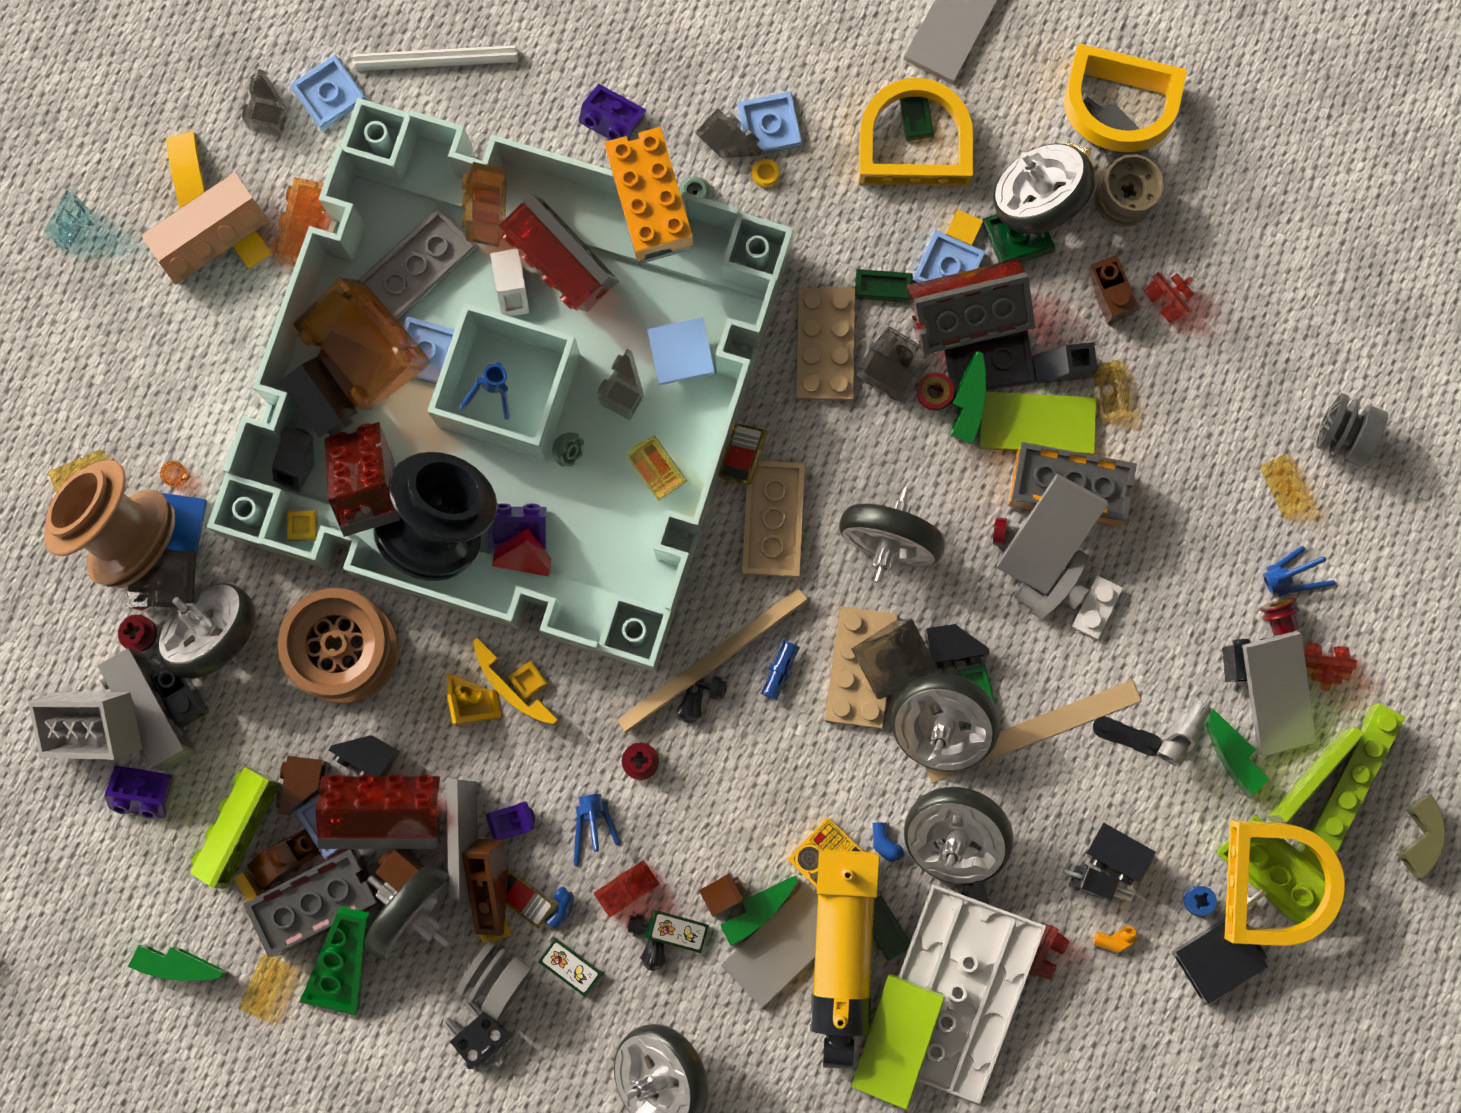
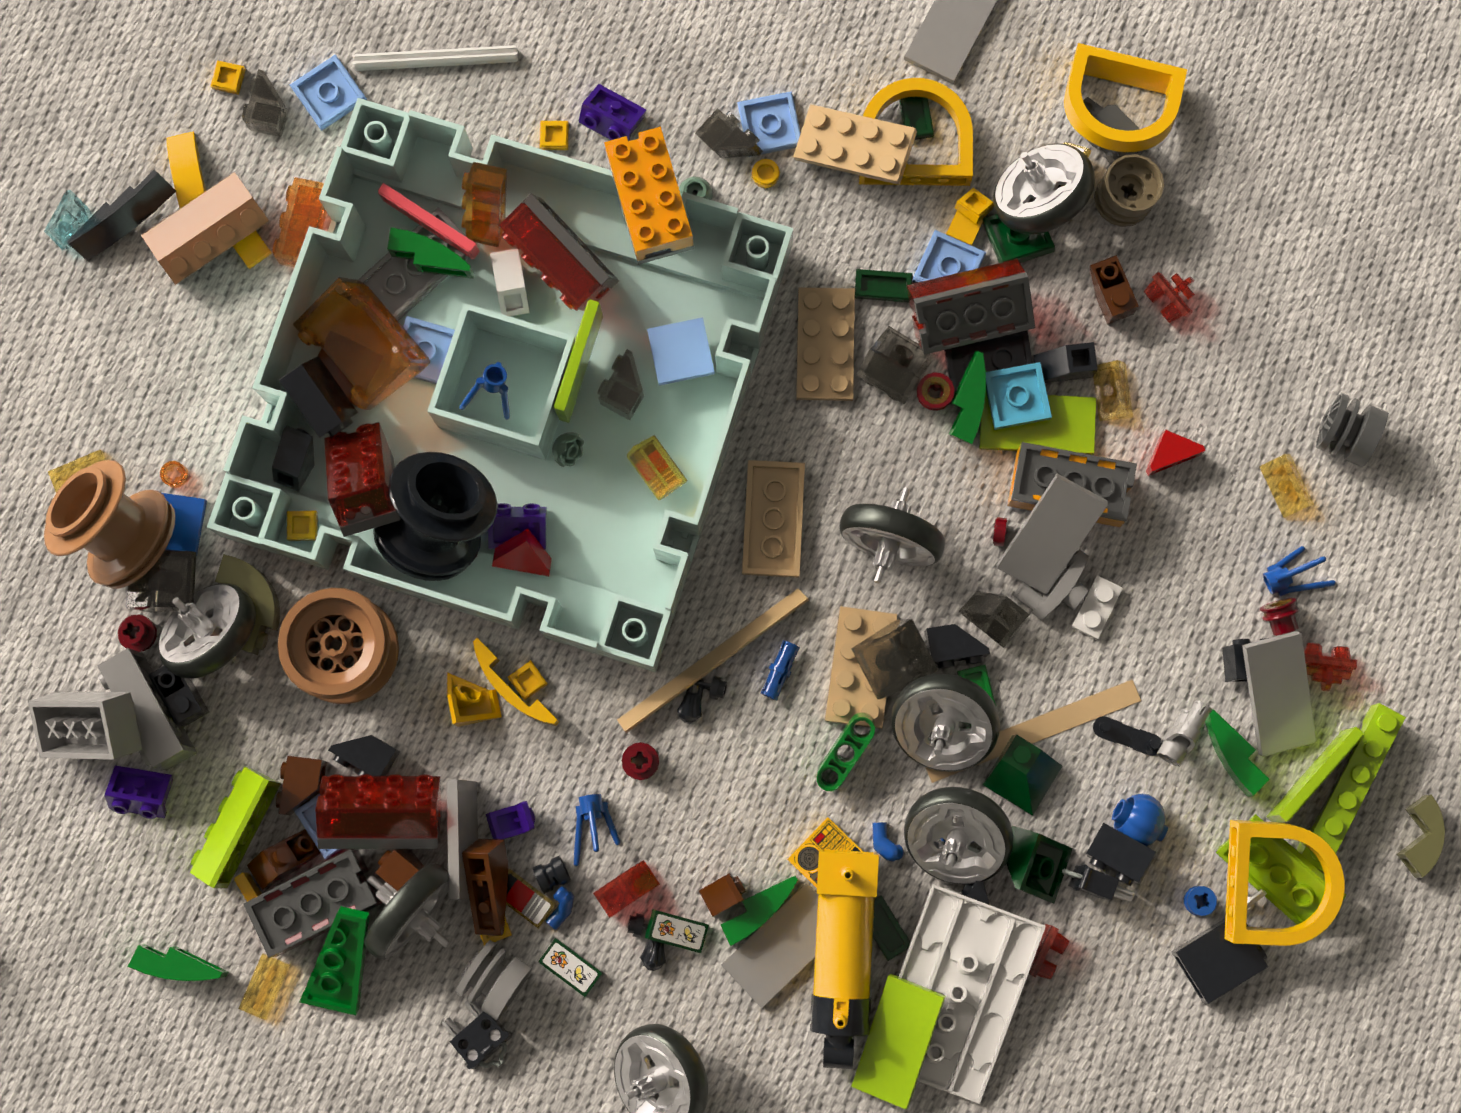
slope [718,424,768,485] -> none
light orange arm [1093,925,1137,953] -> none
none -> black slope [67,170,176,261]
none -> yellow tile [210,60,246,95]
none -> olive arch [215,554,280,655]
none -> coral tile [378,183,480,259]
none -> green slope [387,227,474,279]
none -> black wheel [533,855,571,894]
none -> yellow tile [540,121,569,150]
none -> lime tile [554,299,603,423]
none -> tan plate [793,104,917,185]
none -> green beam [817,713,875,791]
none -> yellow tile [954,187,994,224]
none -> clear smoke slope [959,591,1030,648]
none -> dark green slope [982,734,1063,816]
none -> medium azure plate [986,362,1052,430]
none -> dark green slope [1007,826,1073,904]
none -> blue plant [1112,794,1168,846]
none -> red slope [1146,430,1206,476]

